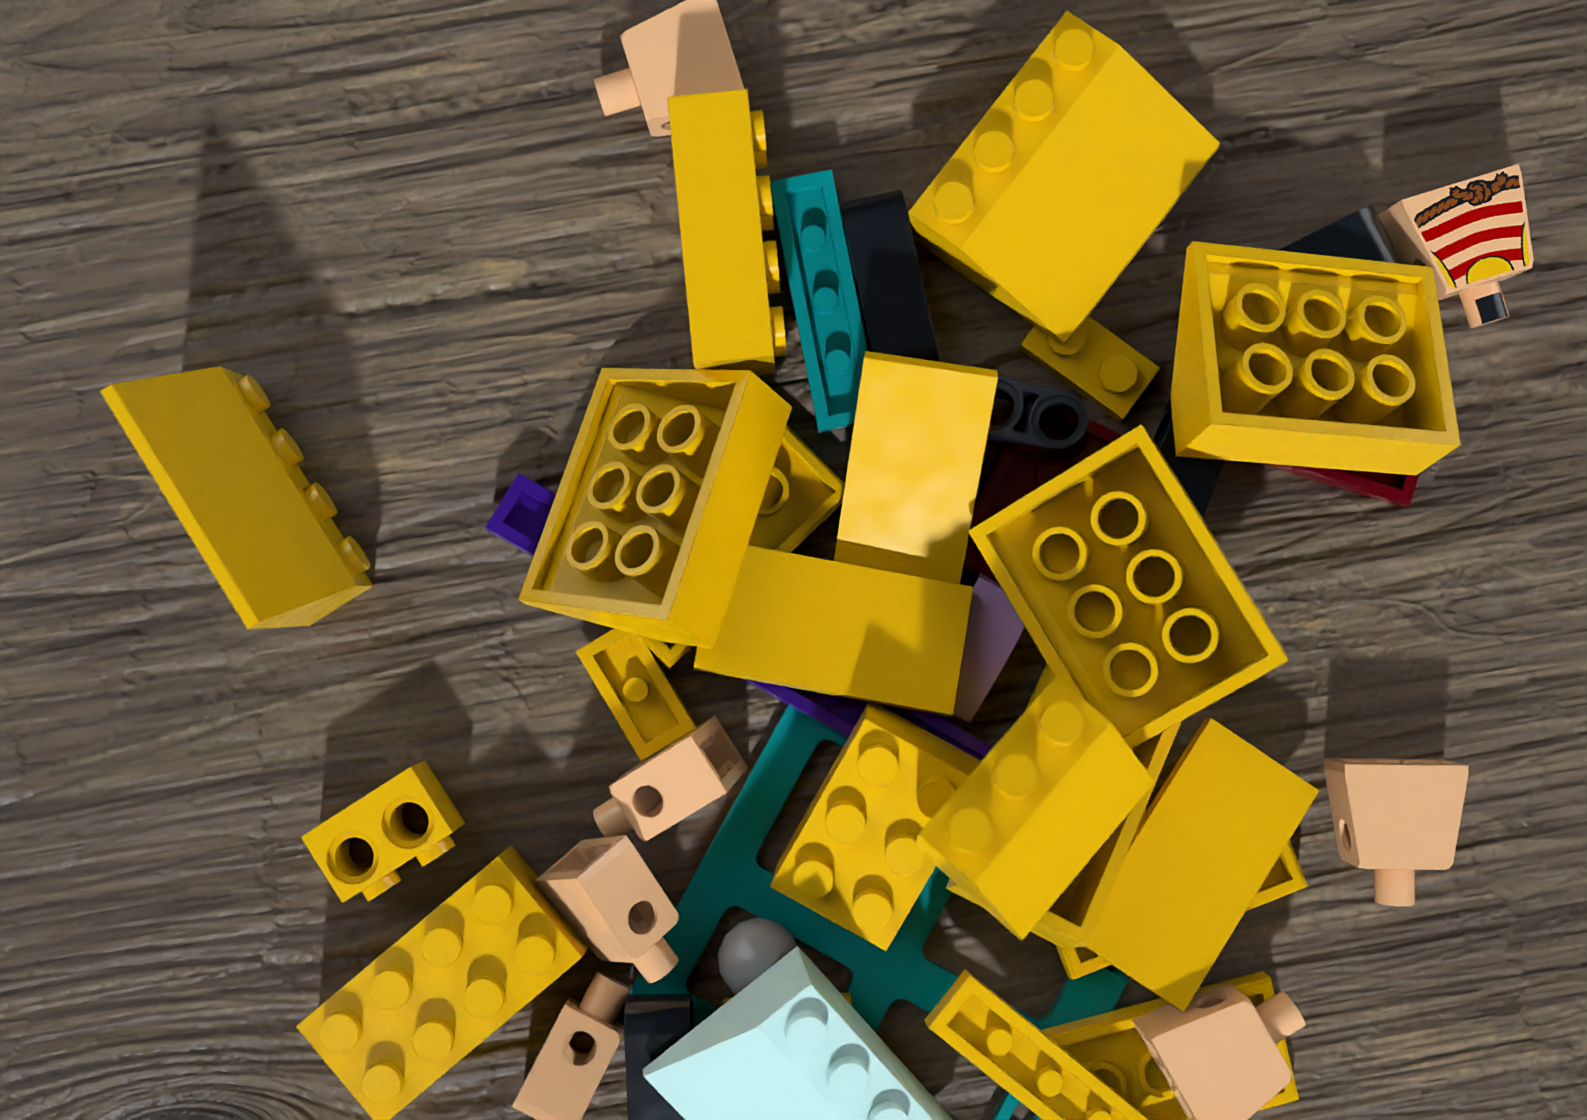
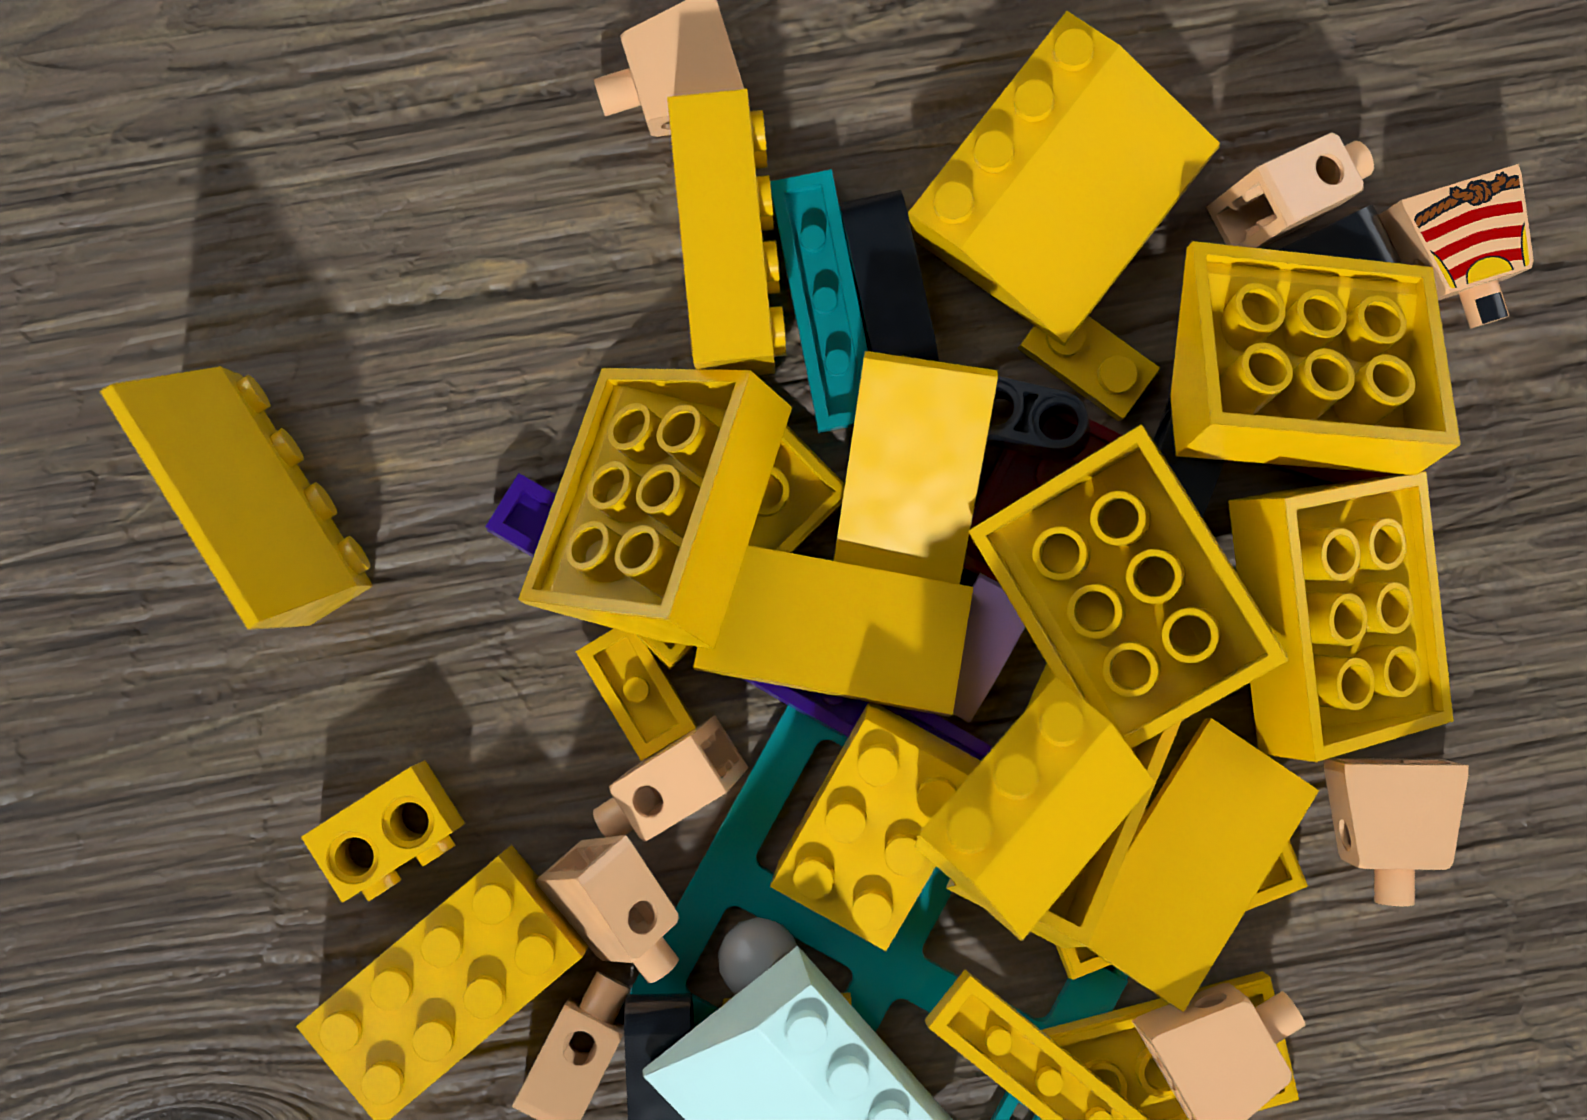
none -> light nougat torso [1206,132,1374,249]
none -> yellow slope [1228,471,1454,762]

